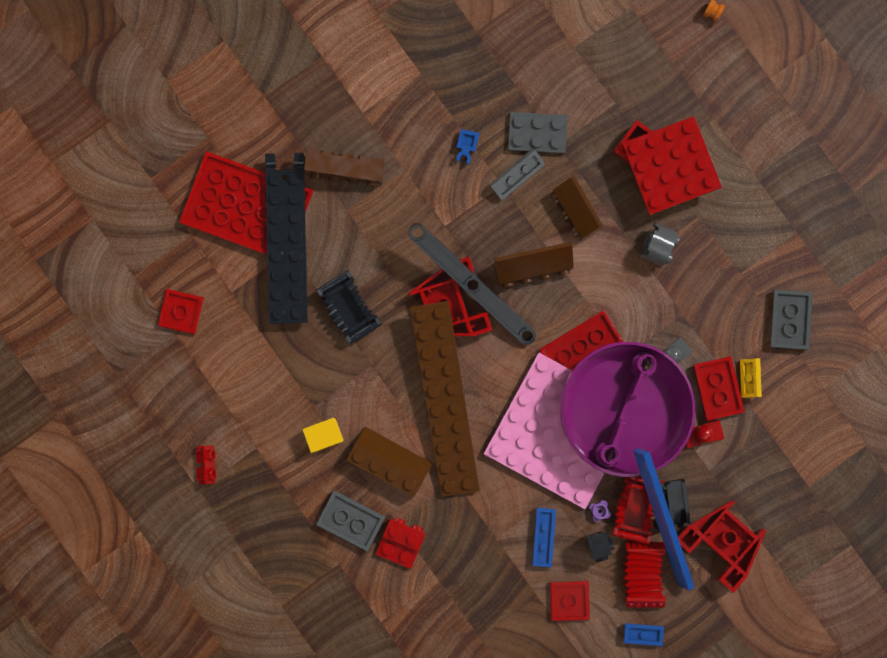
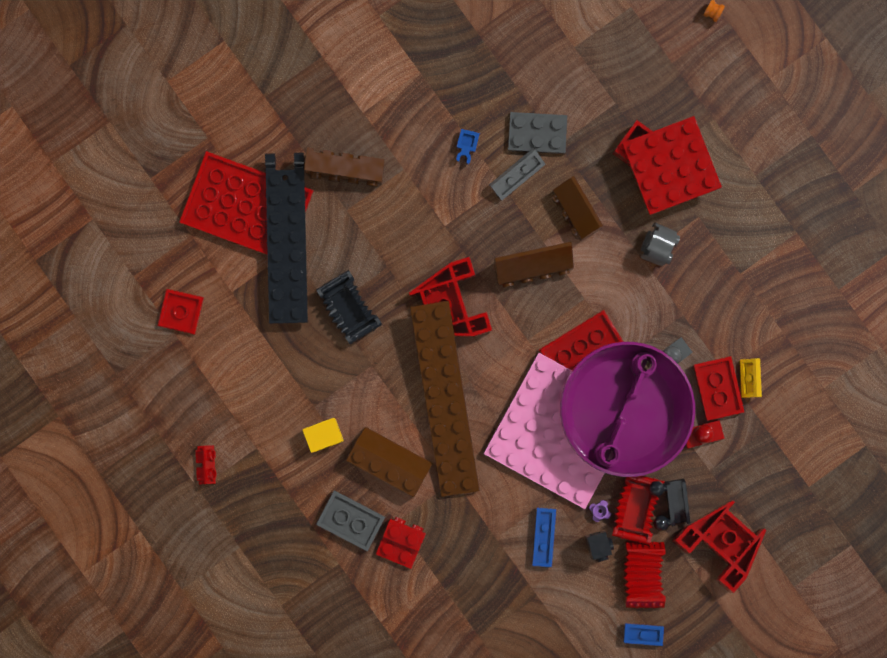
black beam [408,223,536,345] -> none
red tile [550,581,590,621] -> none
blue tile [633,448,694,591] -> none
dark grey plate [770,290,813,350] -> none

